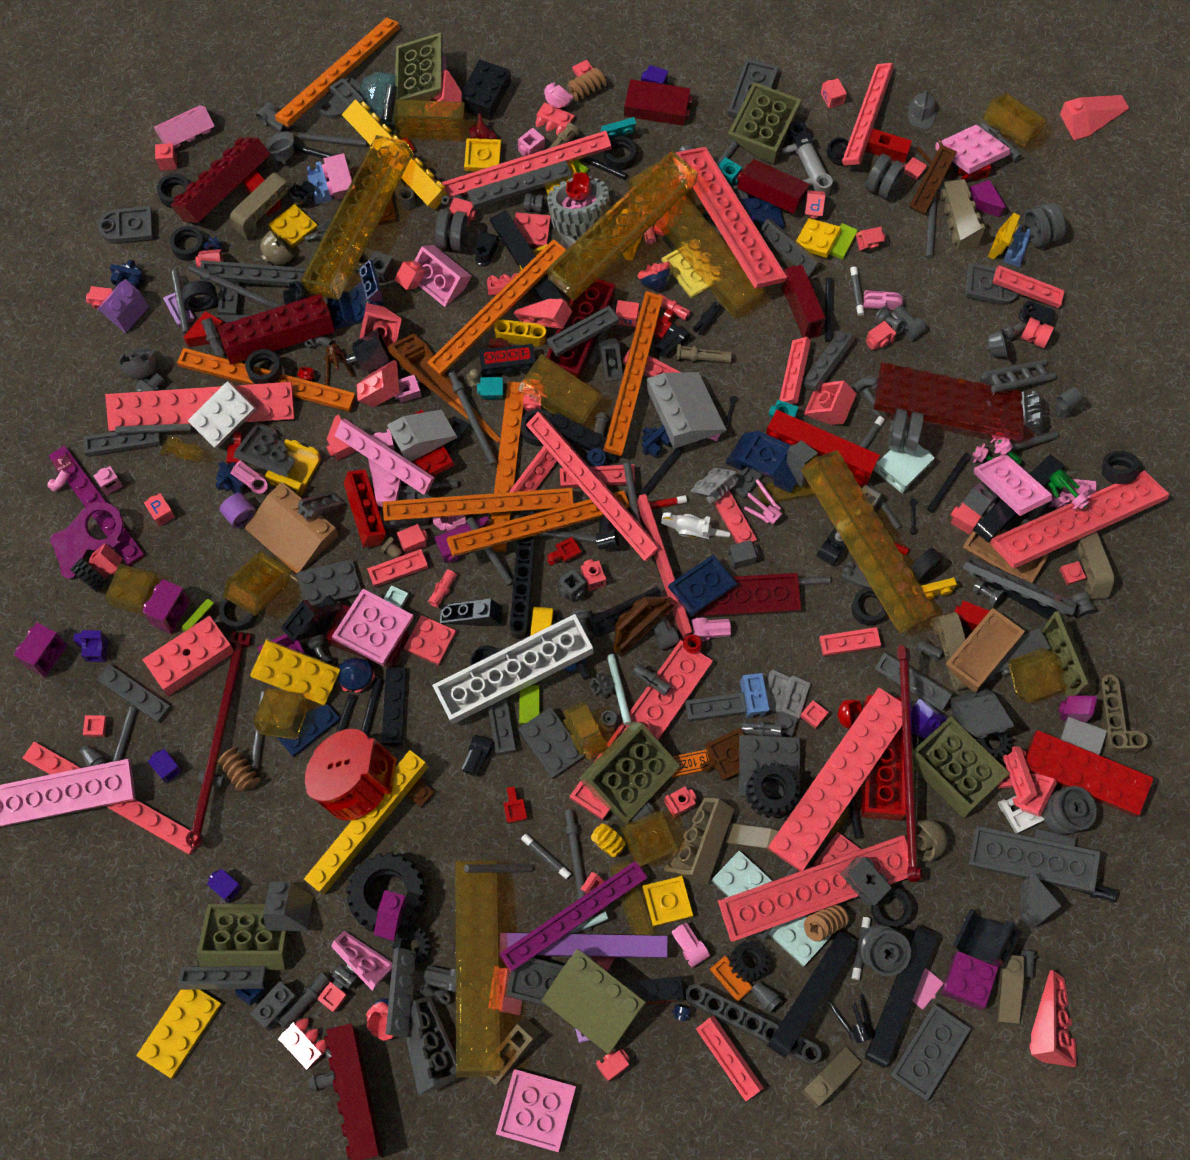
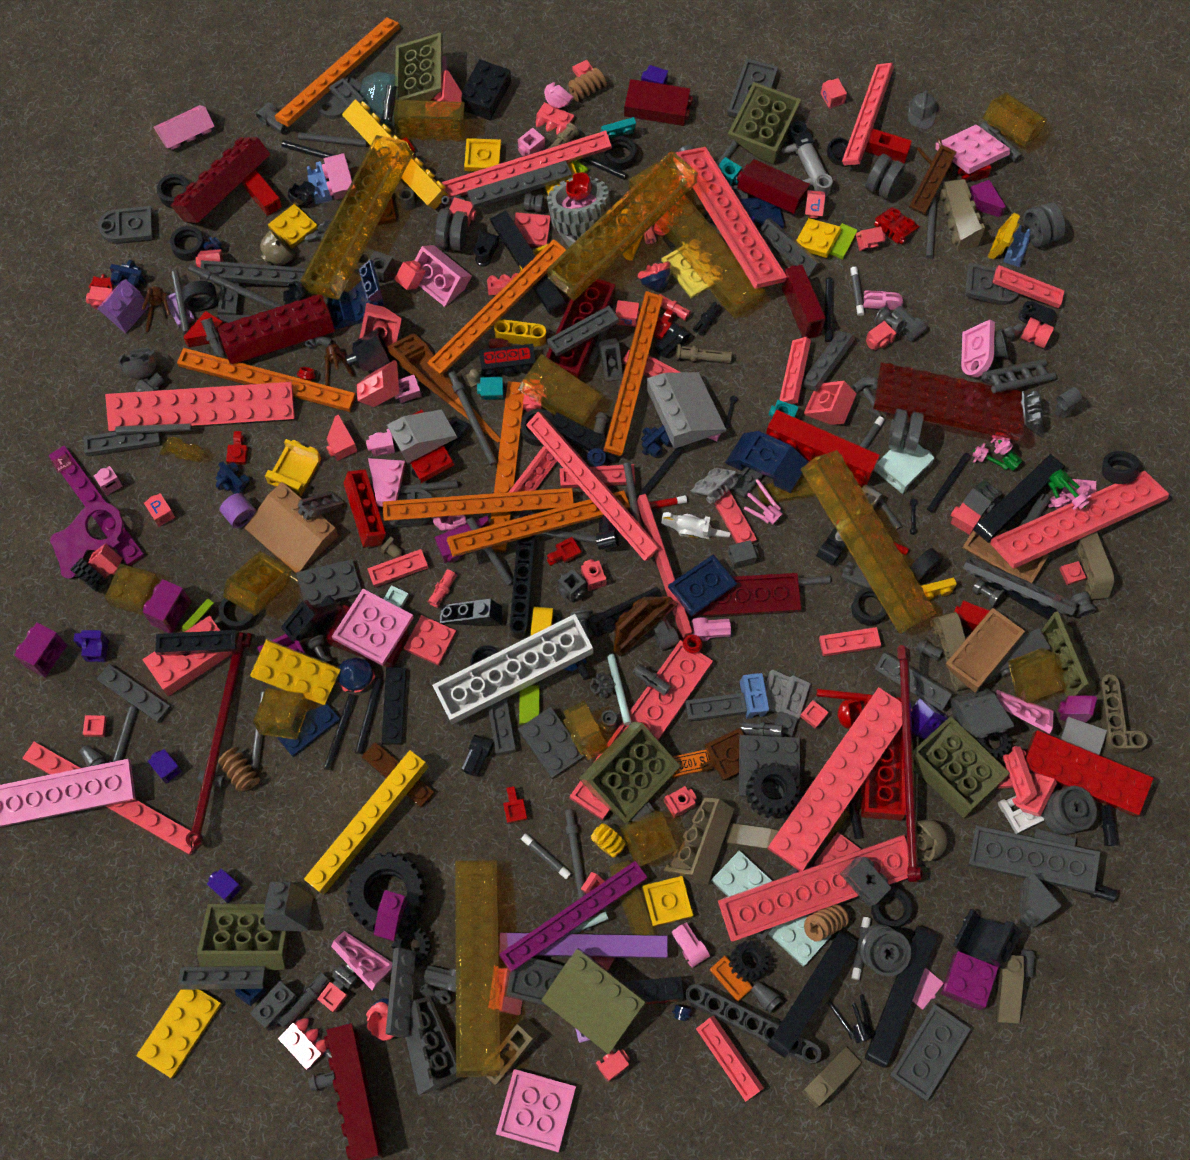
bright pink arm [47,470,70,492] -> none
coral brick [155,143,177,171] -> none
white brick [188,381,257,448] -> none
dark tan beam [230,172,291,240] -> none
bright pink piece [231,460,268,494] -> none
dark grey plate [234,422,295,477] -> none
black tyre [245,349,282,384] -> none
dark grey piece [267,131,294,165] -> none
red piece [305,729,397,821] -> none
bright pink plate [335,419,434,495] -> none
coral brick [397,524,428,555] -> none
flat silver bar [464,864,533,873] -> none
dark red animal [468,113,498,139] -> none
coral slope [514,299,572,329] -> none
dark grey slope [787,440,818,487] -> none
coral tile [904,157,927,180] -> none
bright pink plate [974,454,1052,516] -> none
dark grey bar [1010,431,1058,451] -> none
coral wedge [1030,970,1076,1067] -> none
coral wedge [1060,95,1129,141] -> none
none -> red piece [89,274,113,289]
none -> reddish brown plant [142,286,171,332]
none -> black plate [155,630,237,655]
none -> red bar [816,689,871,702]
none -> red hinge [874,207,920,245]
none -> bright pink plate [961,320,995,377]
none -> bright pink wing [995,690,1054,734]
none -> black axle [1100,805,1118,846]

